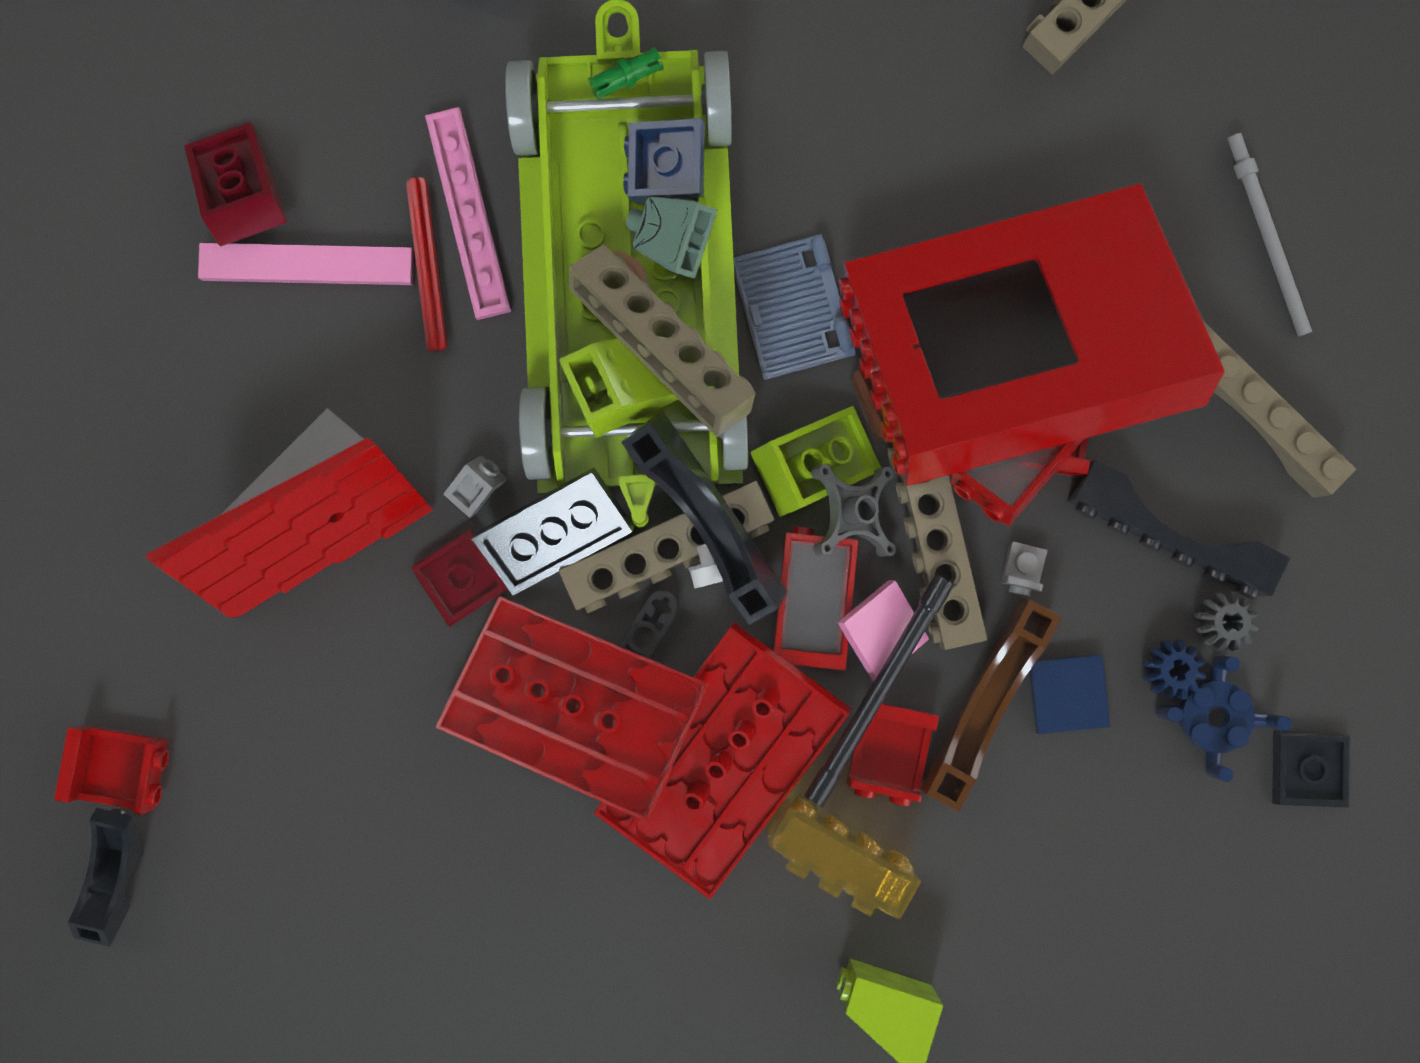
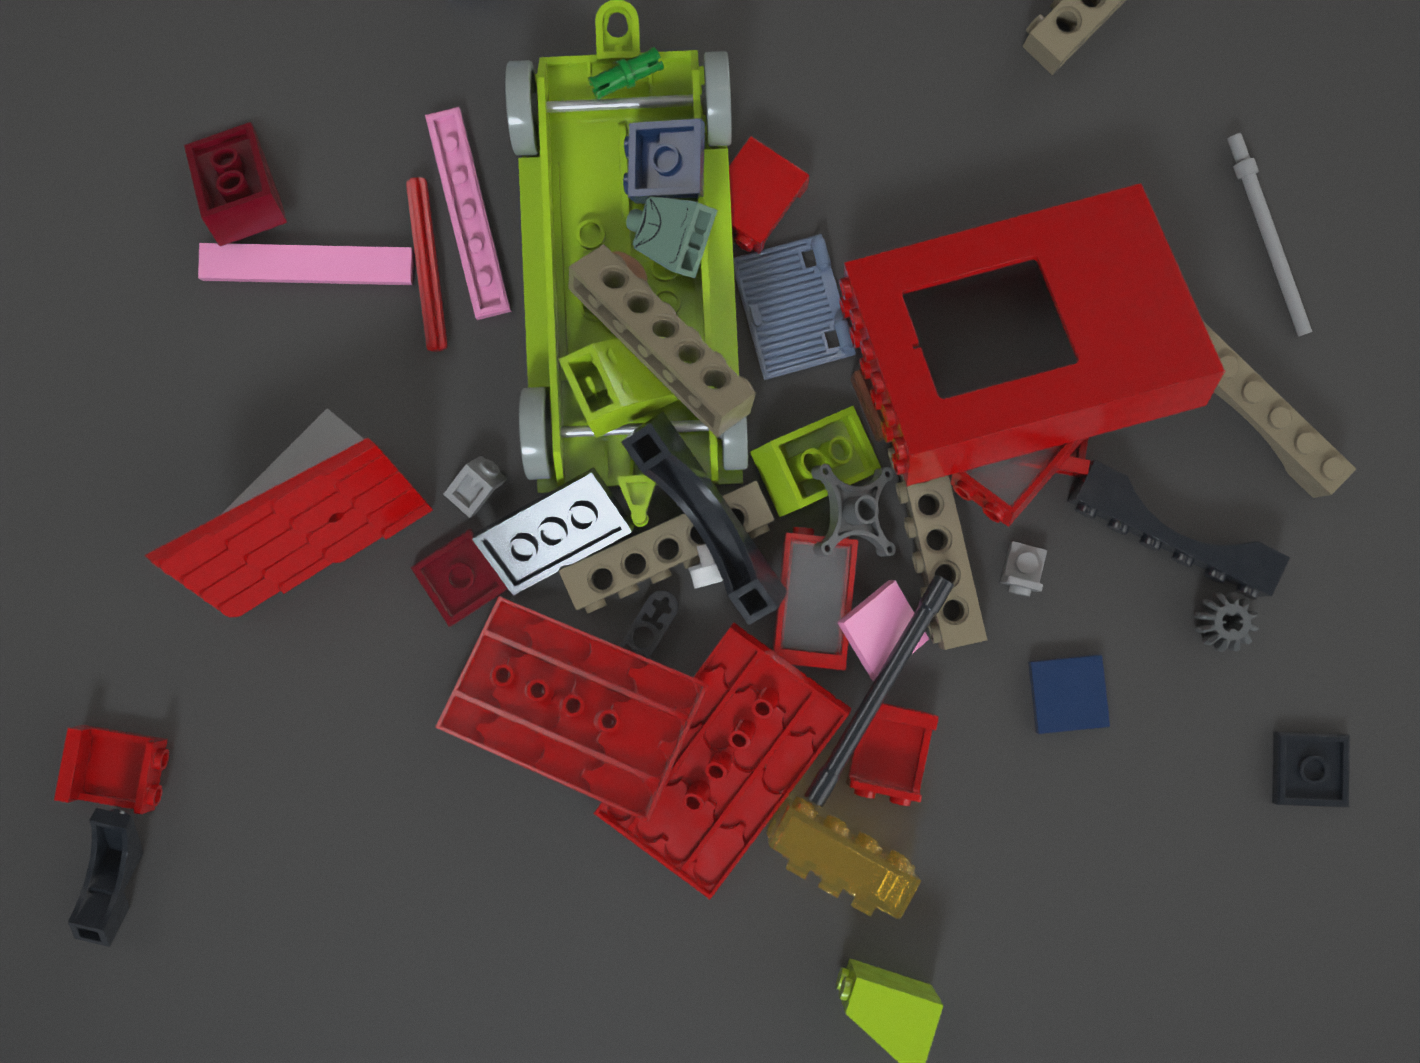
reddish brown arch [920,599,1062,812] -> none
dark blue gear [1141,639,1207,700] -> none
dark blue plate [1155,655,1292,782] -> none
none -> red panel [729,136,810,254]

